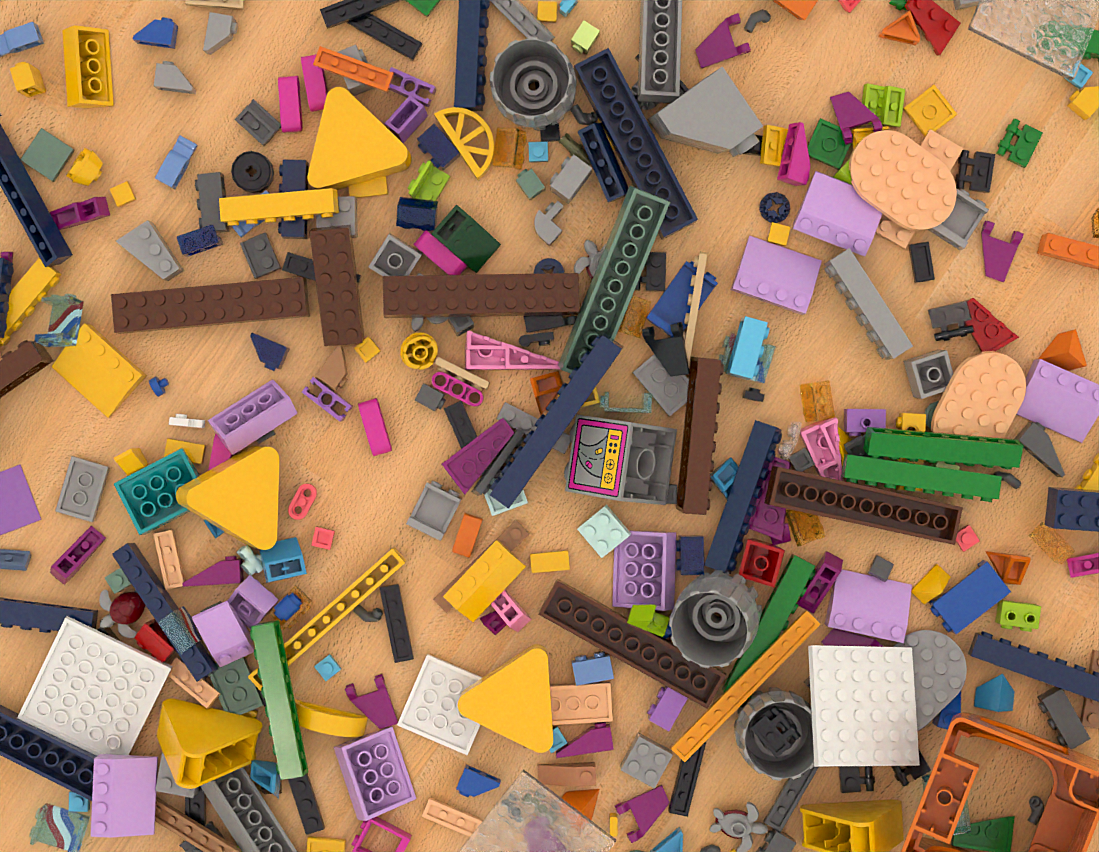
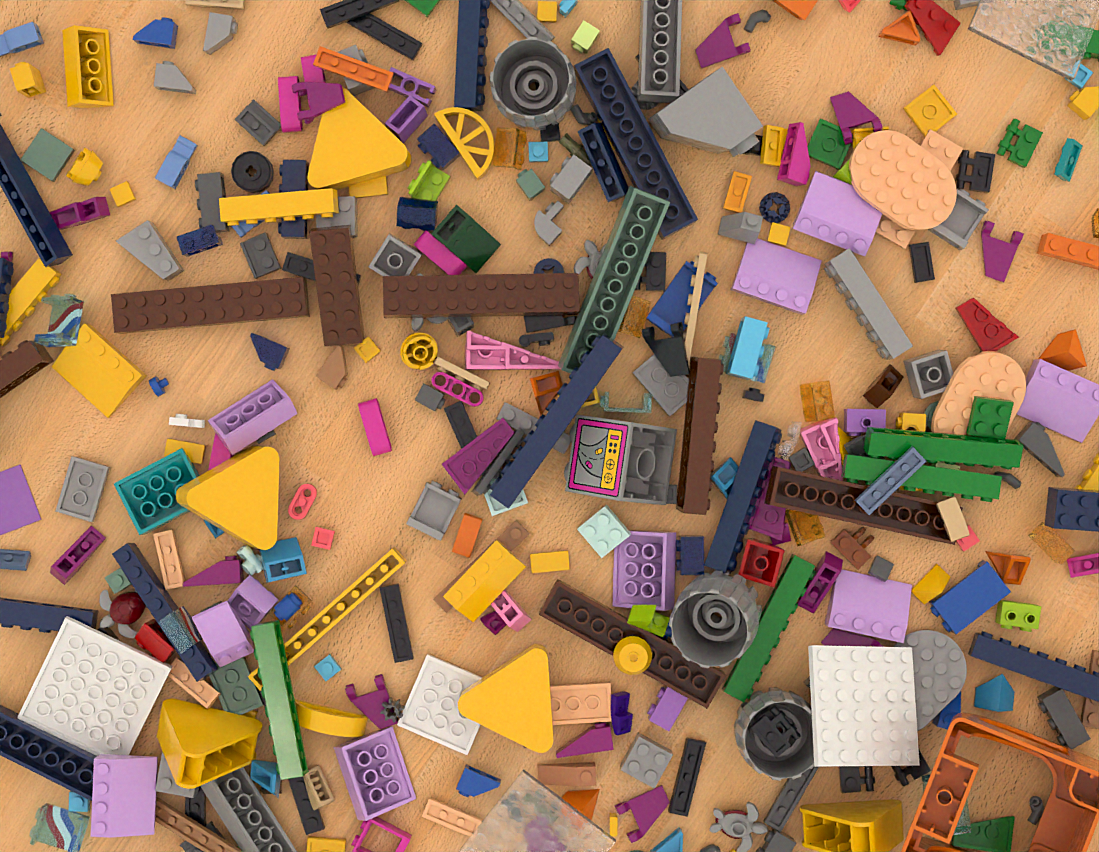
yellow slope [114,448,149,476] -> none
medium lavender piece [302,377,353,421] -> none
dark grey arm [353,604,383,622] -> none
medium azure plate [549,726,568,753] -> none
medium blue brick [572,651,614,686] -> none
light orange plate [670,610,820,762] -> none
lime slope [862,83,905,128] -> none
black plate [928,300,975,341] -> none
none -> magenta flag [292,82,345,124]
none -> tan slope [303,765,335,810]
none -> dark grey gear [380,697,405,723]
none -> dark purple slope [611,691,633,735]
none -> yellow cone [613,636,652,675]
none -> light grey slope [718,212,763,244]
none -> light orange plate [723,171,752,213]
none -> dark orange hinge [830,527,874,570]
none -> sand blue plate [855,446,926,515]
none -> reddish brown slope [863,364,904,408]
none -> tan slope [936,497,970,542]
none -> green plate [966,396,1014,439]
none -> teal plate [1054,138,1083,182]

